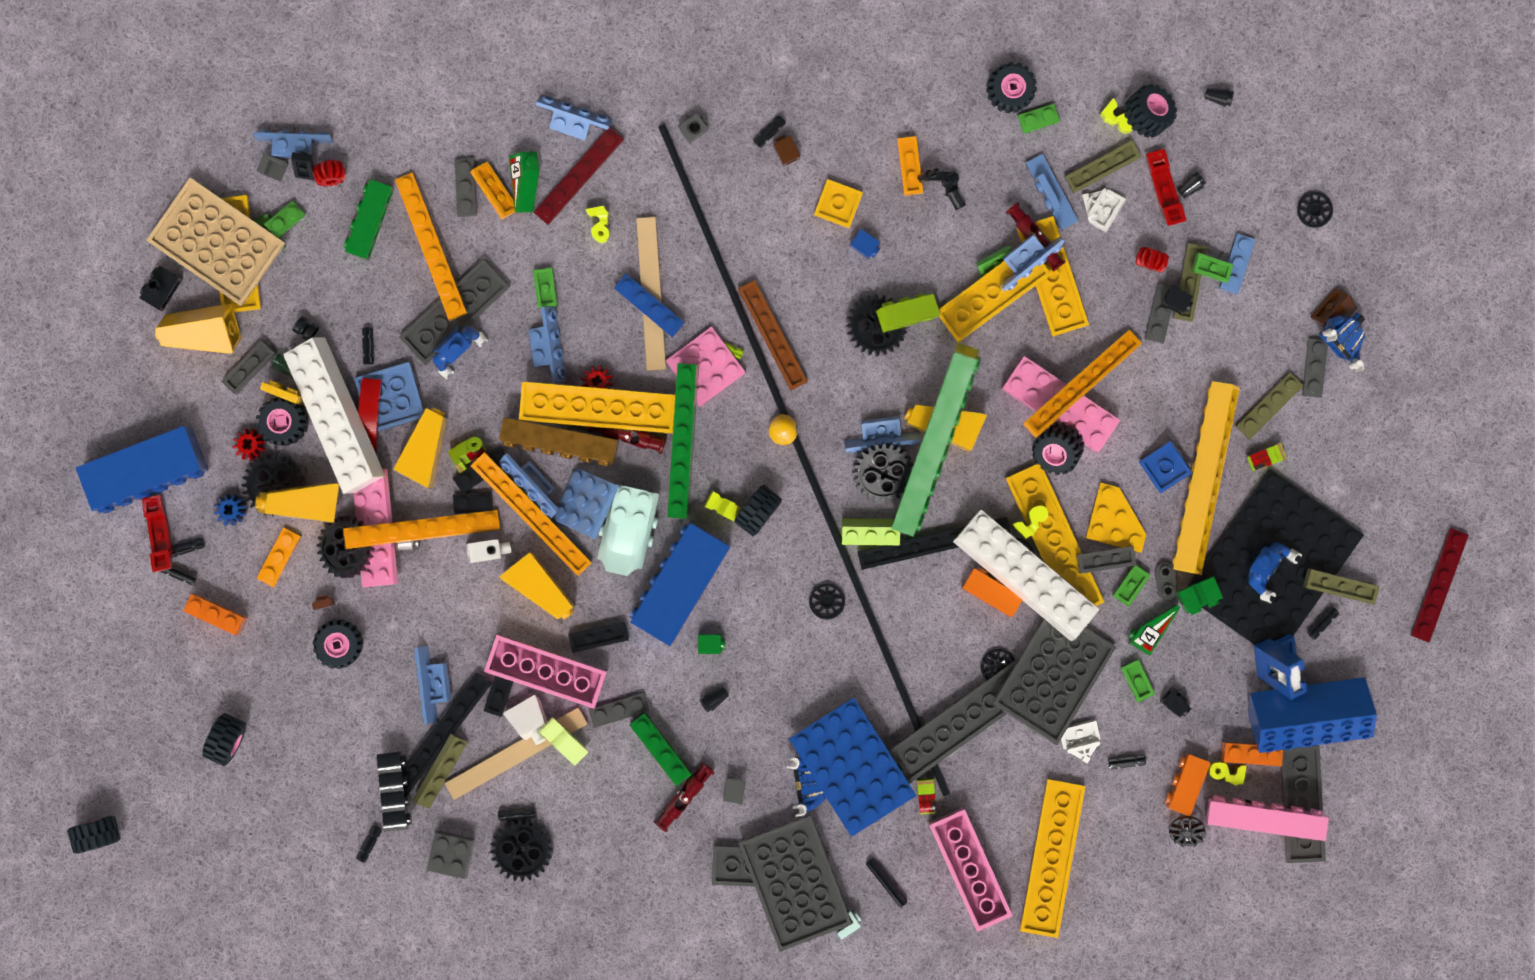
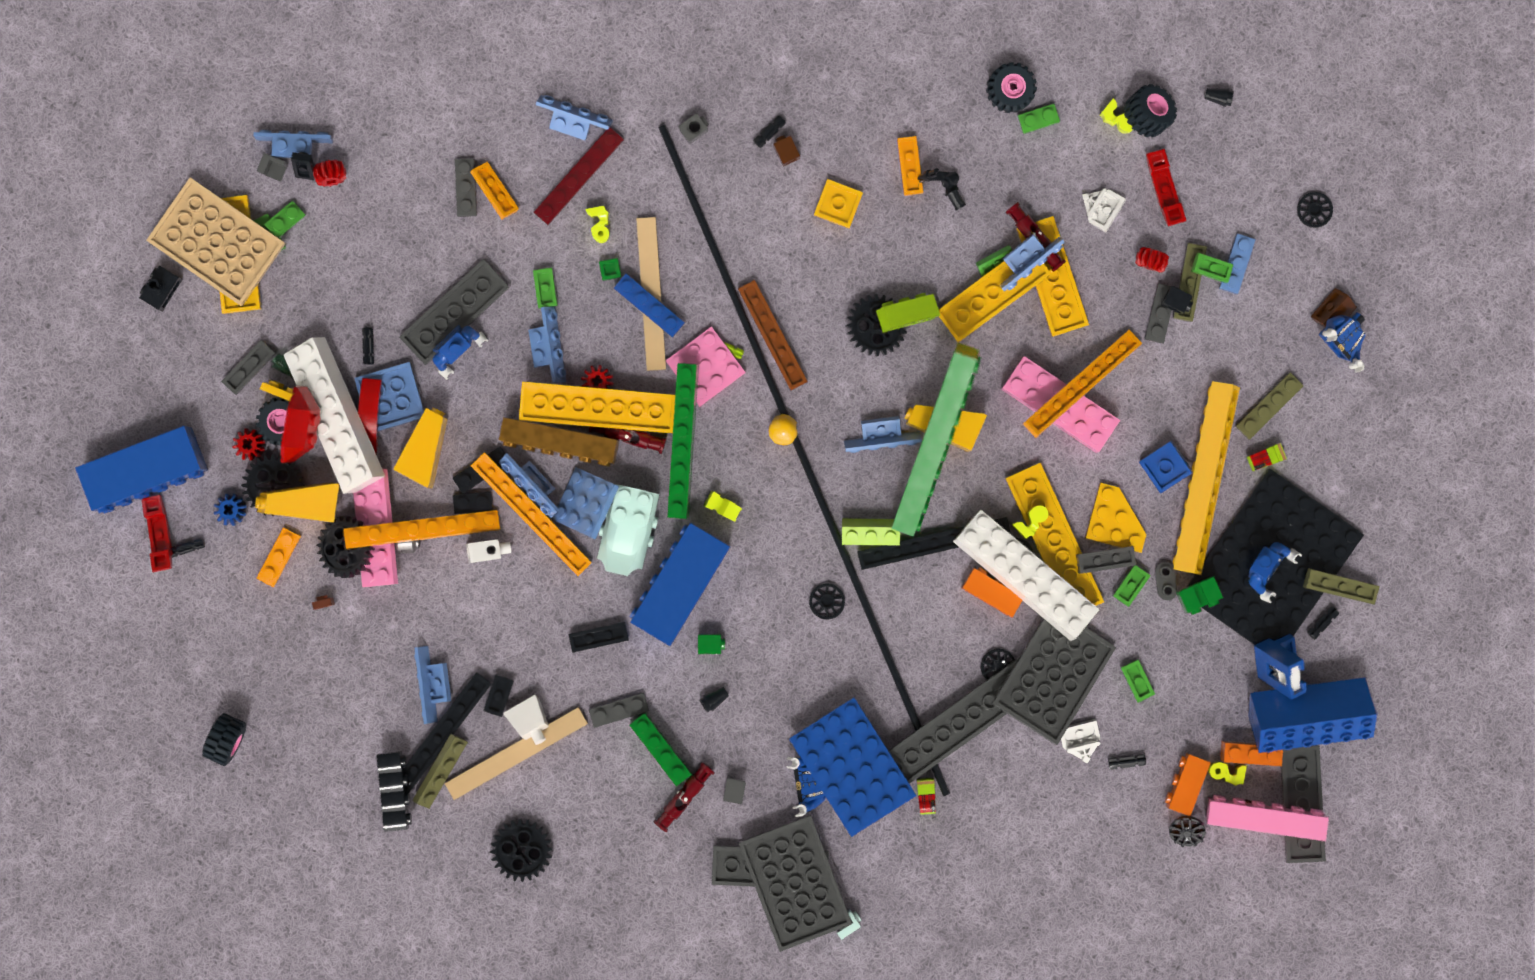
black wheel [67,816,121,854] -> none
yellow slope [155,303,241,353] -> none
black axle [160,565,197,585] -> none
orange brick [183,593,248,635] -> none
black wheel [292,316,319,341] -> none
black wheel [312,619,363,669] -> none
green brick [343,179,394,261] -> none
black axle [356,826,382,863] -> none
light orange plate [395,172,468,321] -> none
dark grey brick [427,831,475,879] -> none
lime leg [447,437,487,473] -> none
bright pink brick [484,634,608,708] -> none
black axle [498,807,536,821] -> none
yellow slope [499,552,575,620] -> none
green slope [509,152,539,213] -> none
yellowish green piece [539,717,588,766] -> none
black wheel [734,485,782,537] -> none
blue brick [850,229,880,259] -> none
black gear [852,441,914,503] -> none
black axle [866,858,907,908] -> none
bright pink brick [928,807,1013,932] -> none
yellow plate [1020,779,1086,938] -> none
medium blue bracket [1026,154,1078,230] -> none
black wheel [1032,422,1084,475] -> none
olive plate [1064,141,1141,194] -> none
slope [1128,605,1181,656] -> none
black brick [1160,687,1191,718] -> none
black cone [1177,172,1206,199] -> none
dark grey plate [1302,339,1328,398] -> none
dark red plate [1410,528,1469,643] -> none
none -> red wedge [281,386,321,463]
none -> green plate [599,258,621,281]

